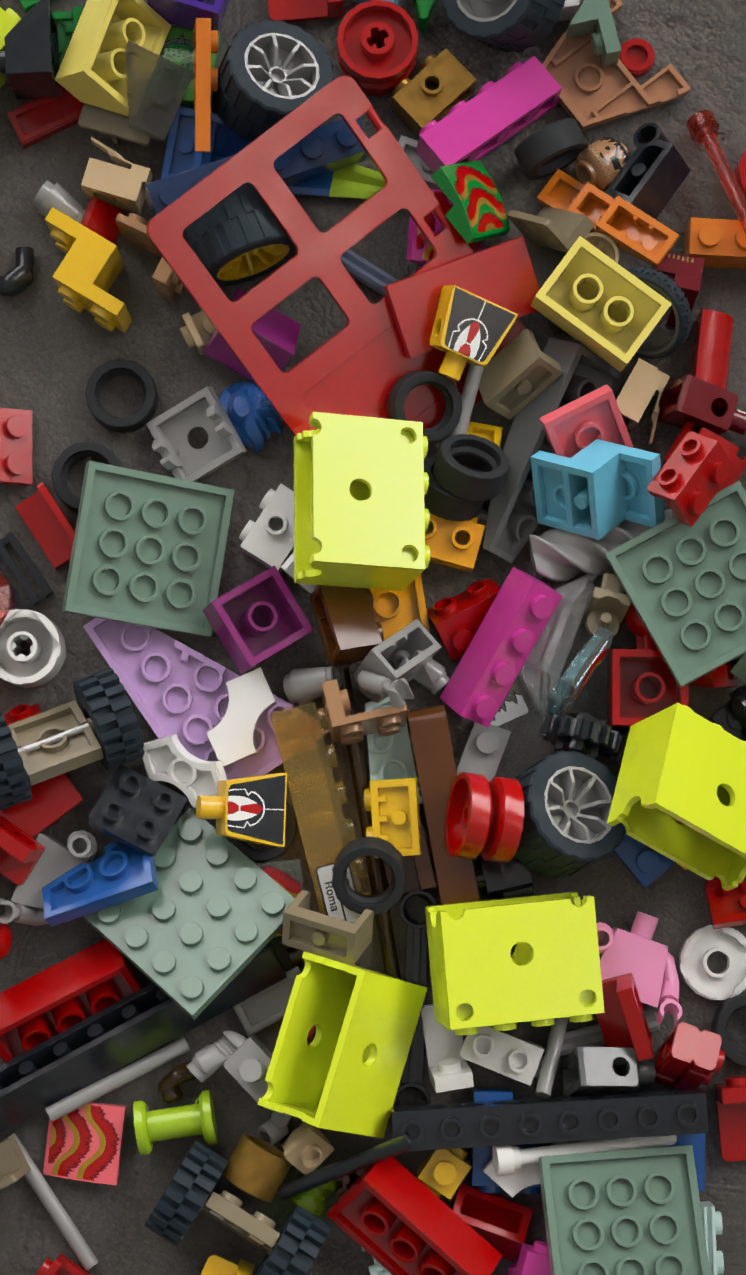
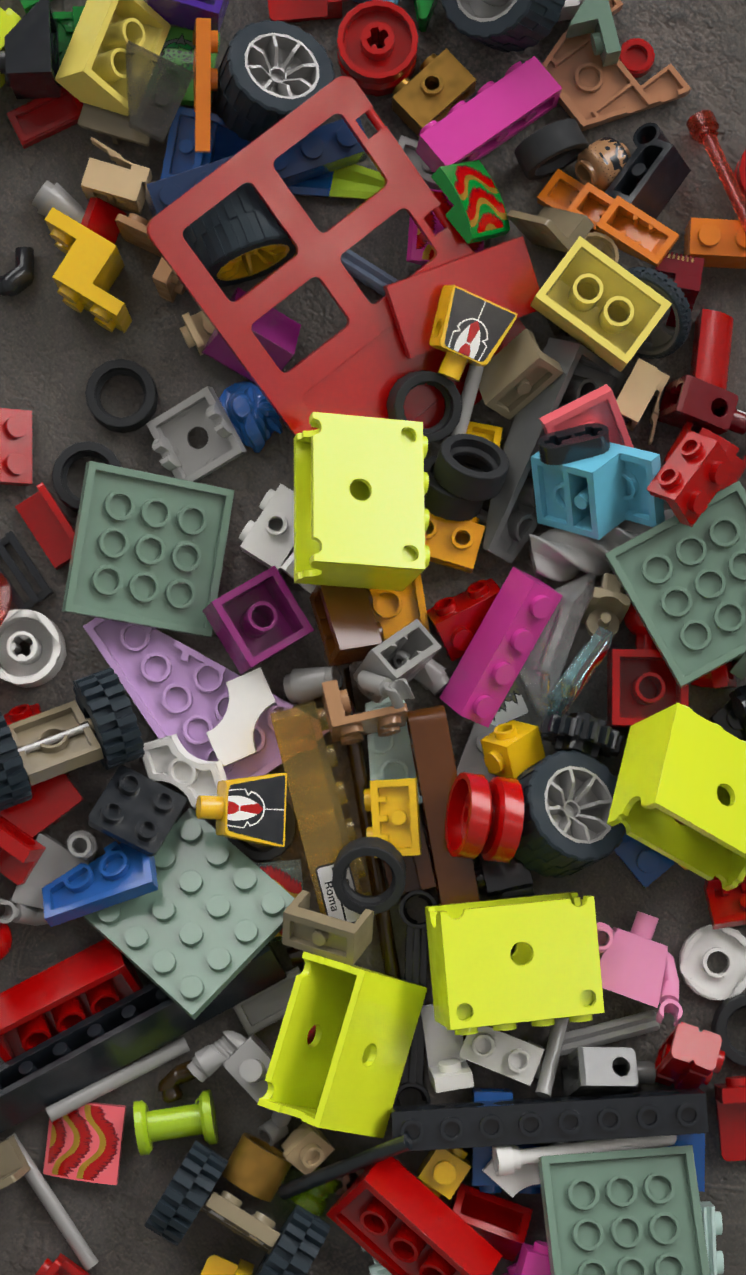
red panel [596,973,654,1061] -> none
none -> yellow brick [480,720,545,779]
none -> black beam [538,423,610,465]

